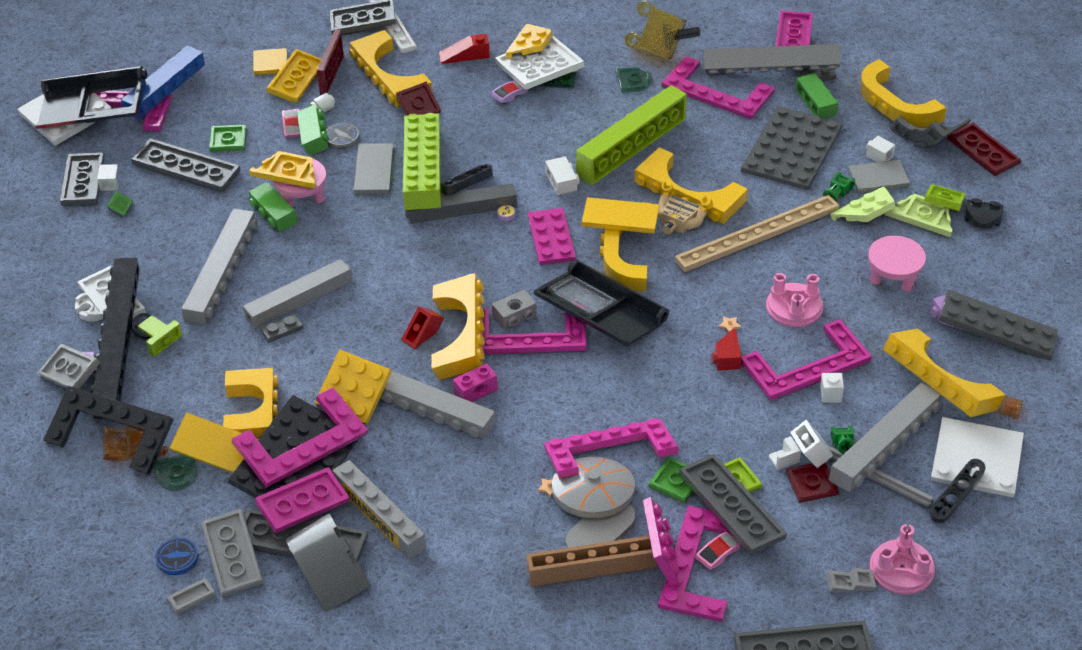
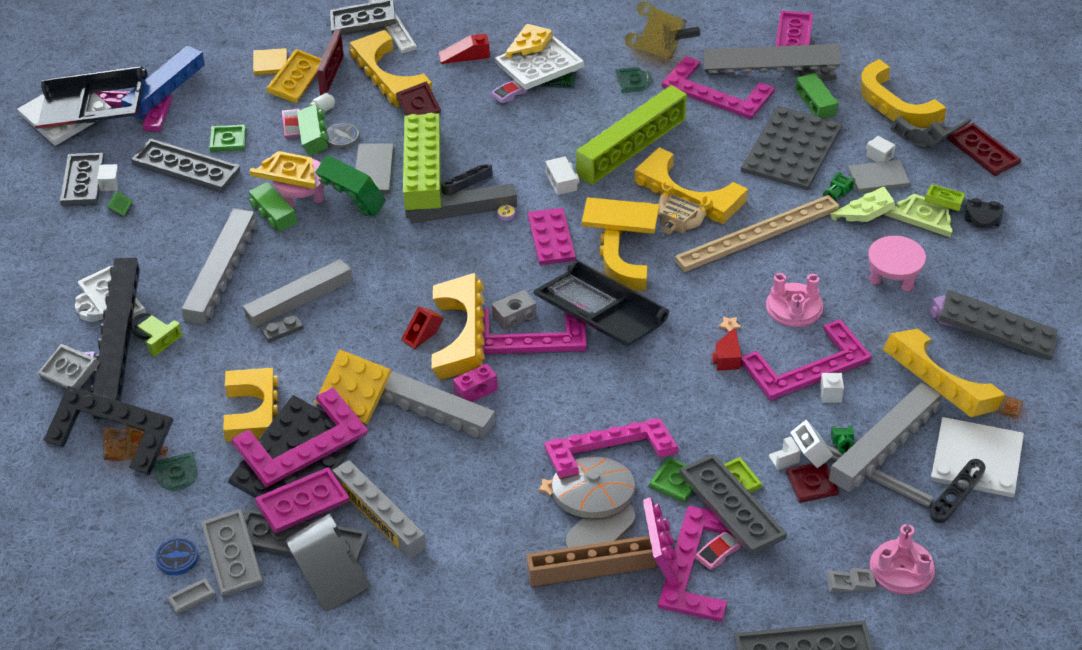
yellow tile [170,412,258,473] -> none
none -> green slope [315,155,386,216]

